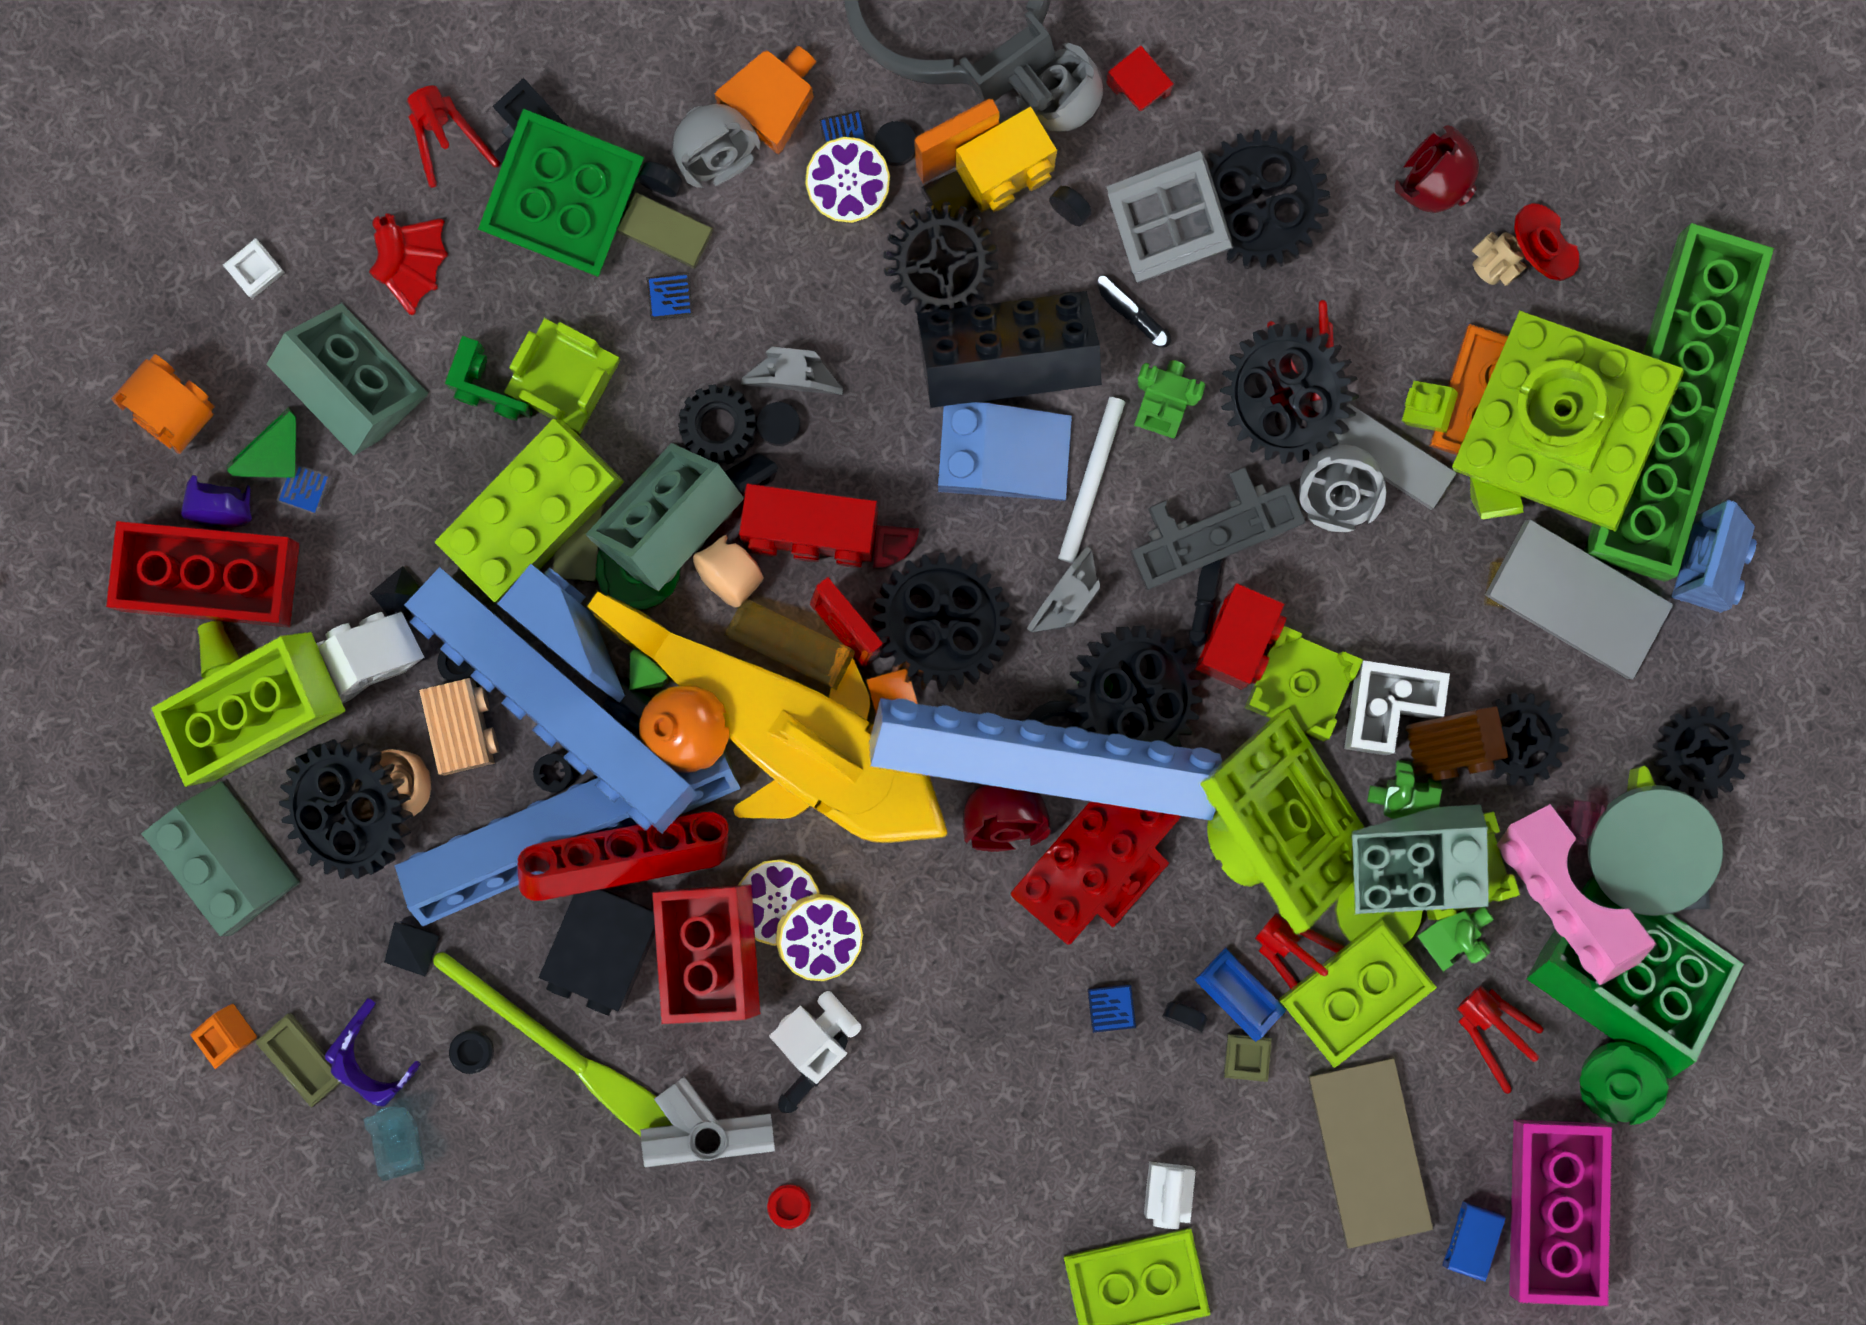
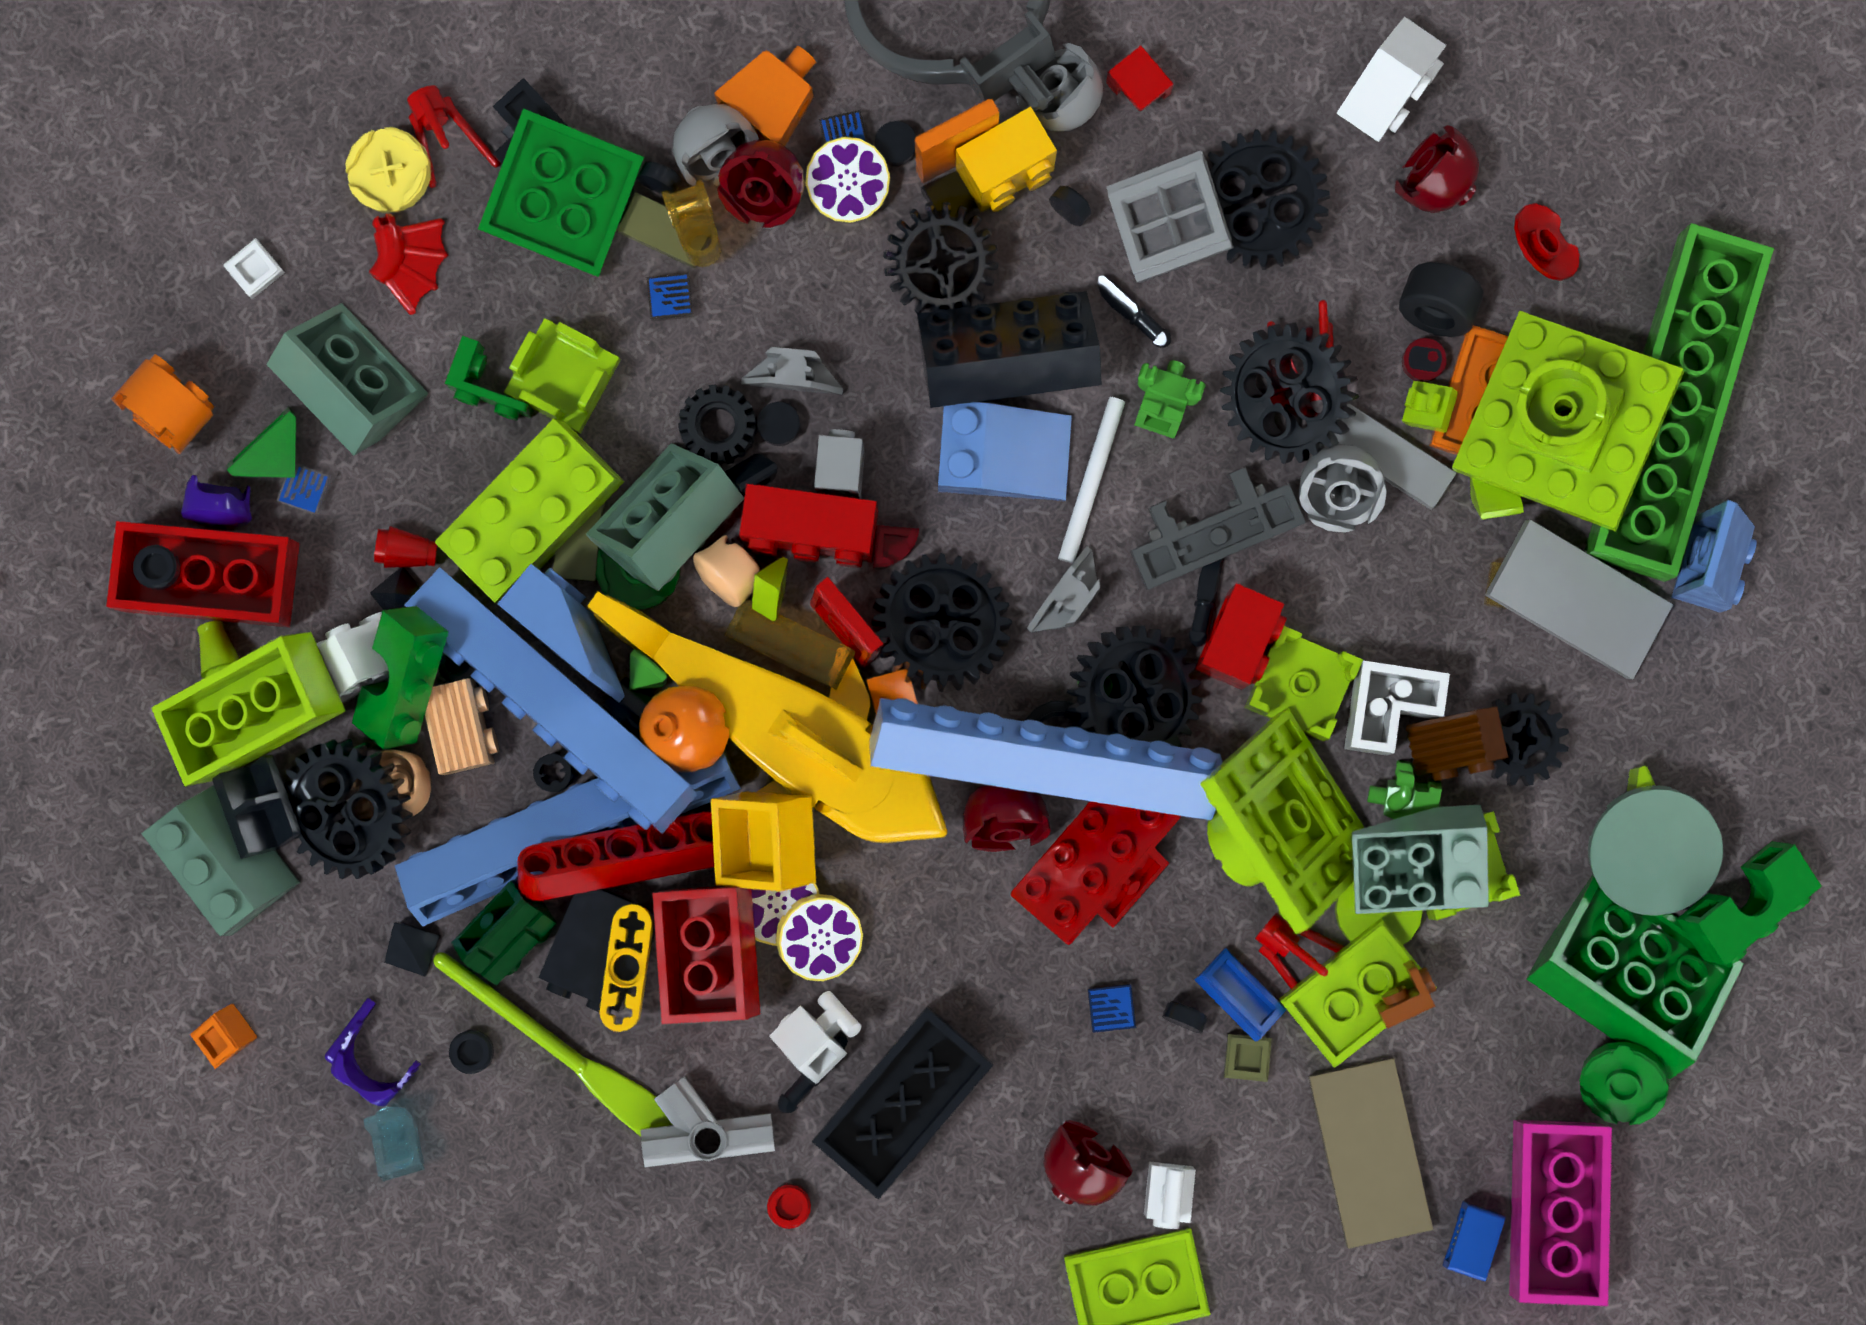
olive tile [255,1013,341,1108] -> none
bright green piece [1418,907,1494,972] -> none
red plant [1456,985,1544,1094] -> none
tan gear [1472,232,1526,286] -> none
bright pink arch [1497,804,1656,985] -> none
clear pink tile [1556,800,1605,847] -> none
black gear [1653,706,1751,799] -> none
none -> black tile [133,545,181,590]
none -> black panel [212,754,301,859]
none -> light yellow tile [346,127,431,213]
none -> green arch [352,606,449,749]
none -> red cone [374,526,438,568]
none -> dark green brick [451,879,557,986]
none -> yellow beam [600,904,654,1032]
none -> clear yellow piece [661,179,722,267]
none -> yellow piece [711,791,816,892]
none -> dark red cylinder [717,139,805,228]
none -> lime slope [752,557,788,621]
none -> black brick [812,1006,993,1200]
none -> light grey brick [814,429,865,499]
none -> dark red cylinder [1043,1120,1133,1206]
none -> white brick [1337,17,1446,142]
none -> dark orange bracket [1375,960,1437,1029]
none -> black tyre [1399,262,1484,337]
none -> tile [1402,338,1447,382]
none -> green arch [1677,841,1822,966]

